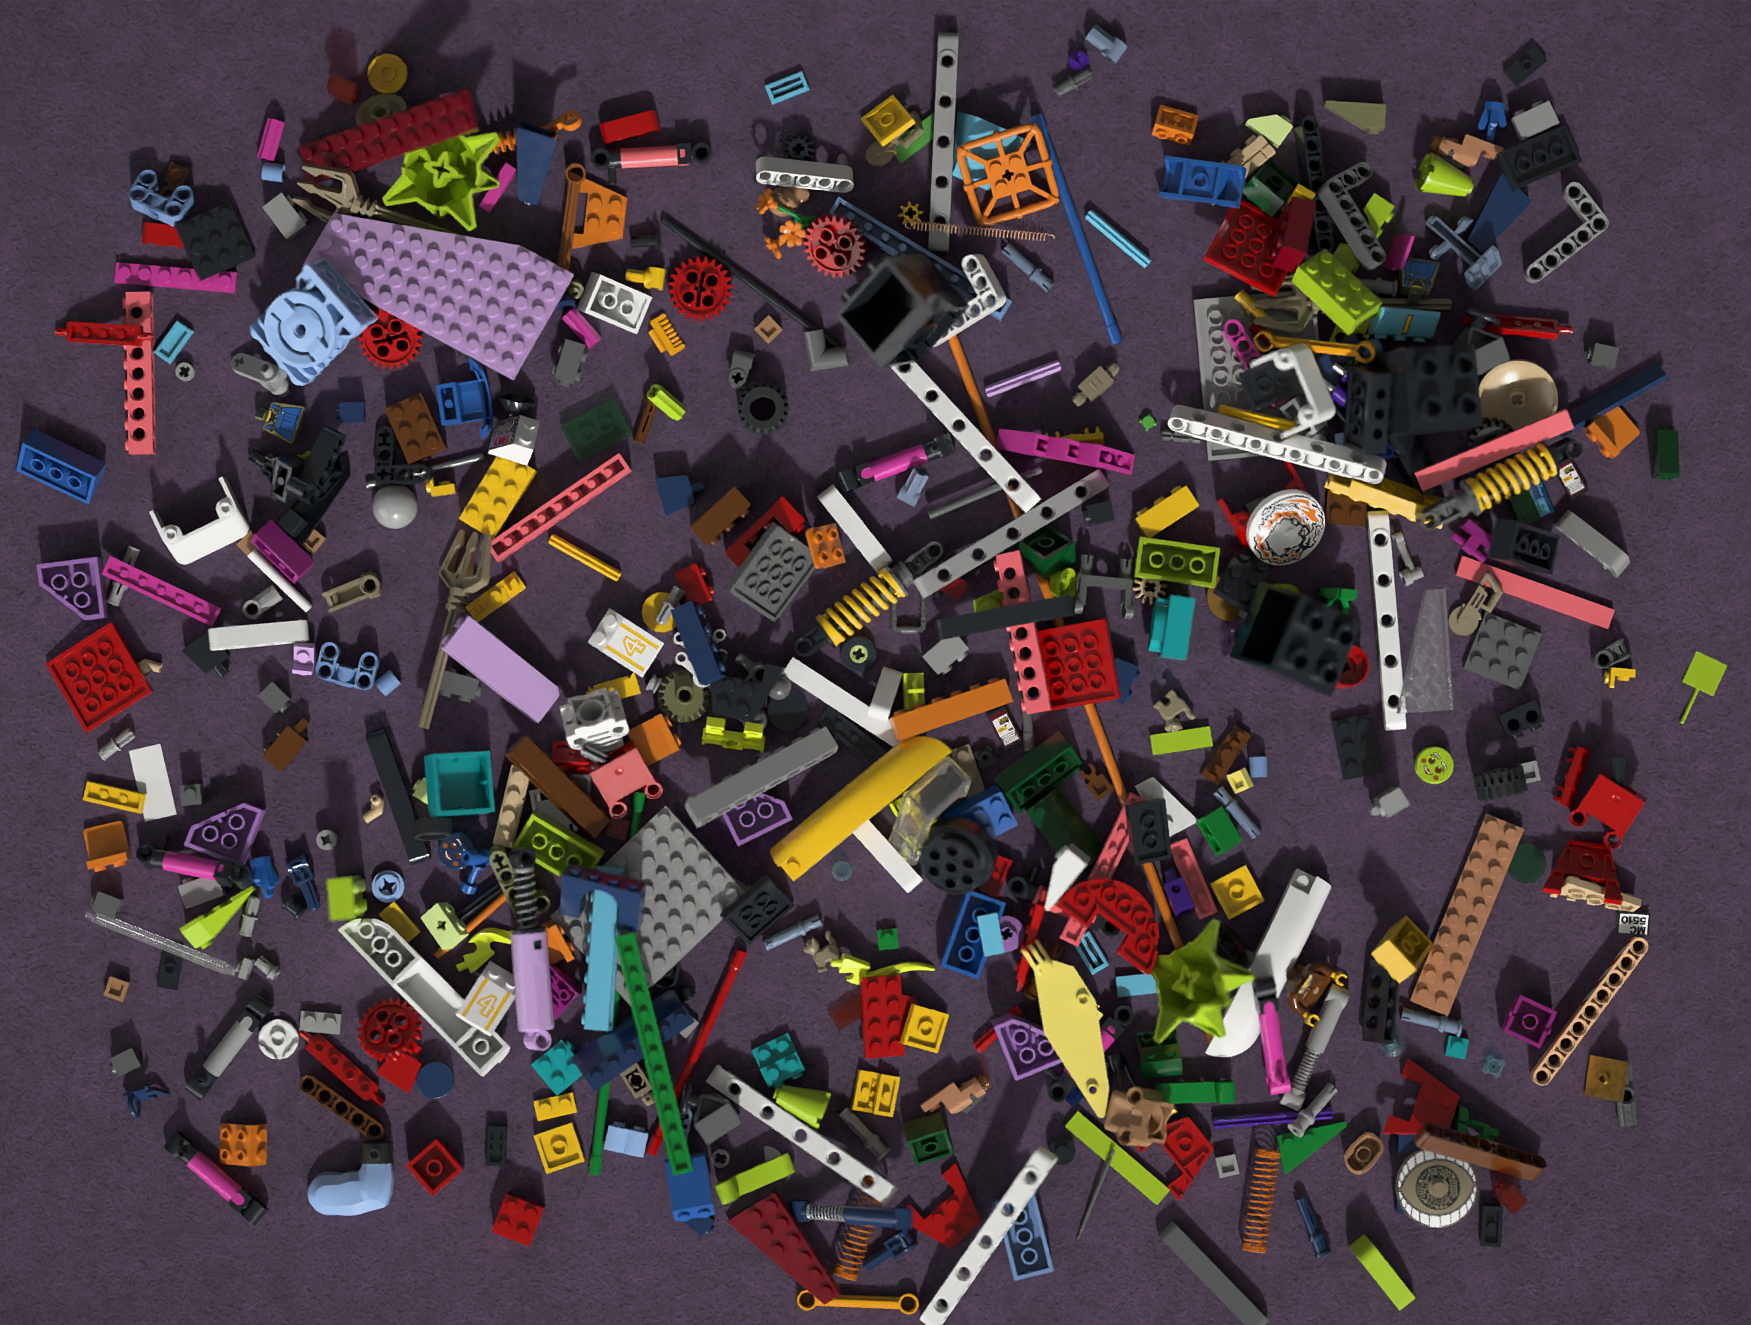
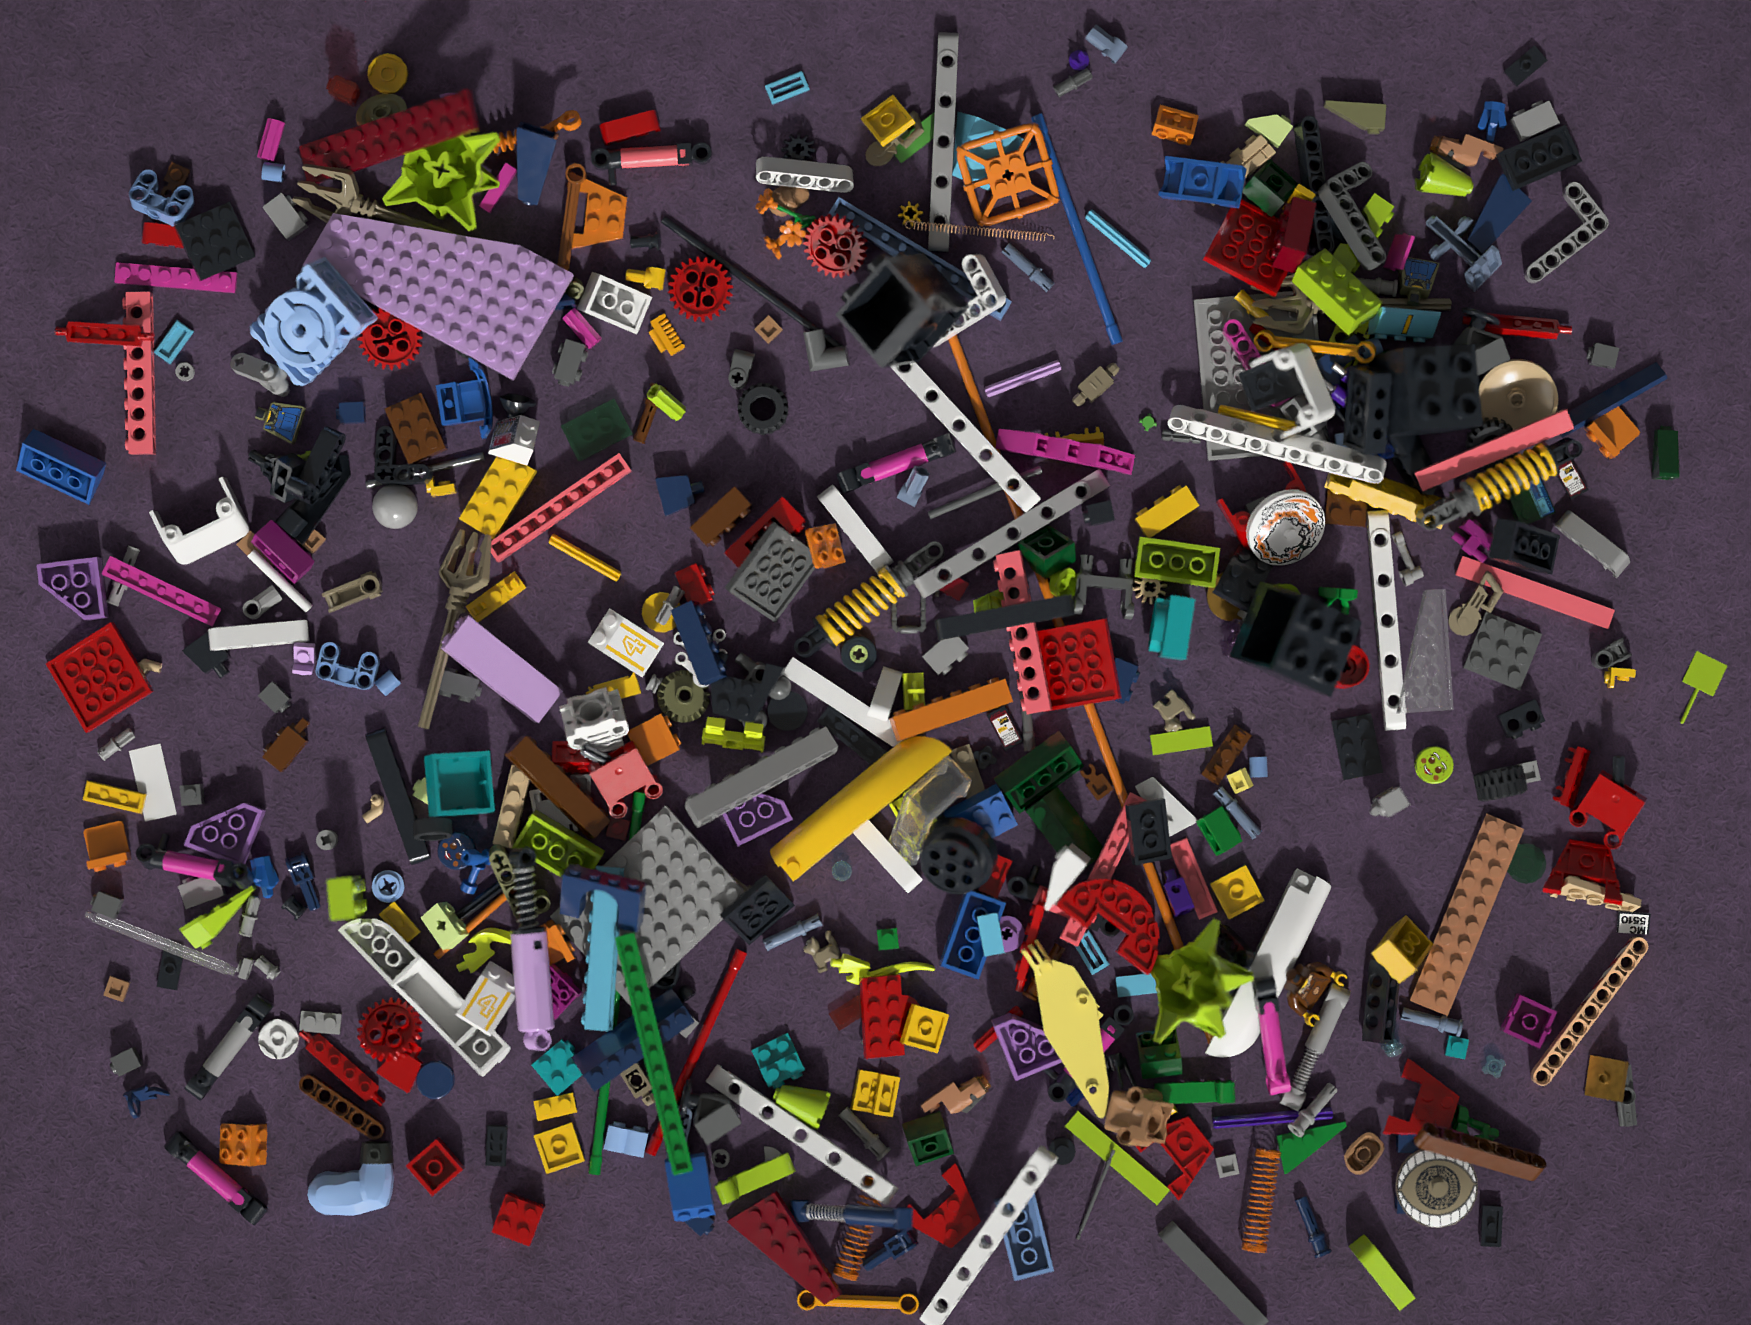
clear red brick [1493,1181,1528,1214] -> none

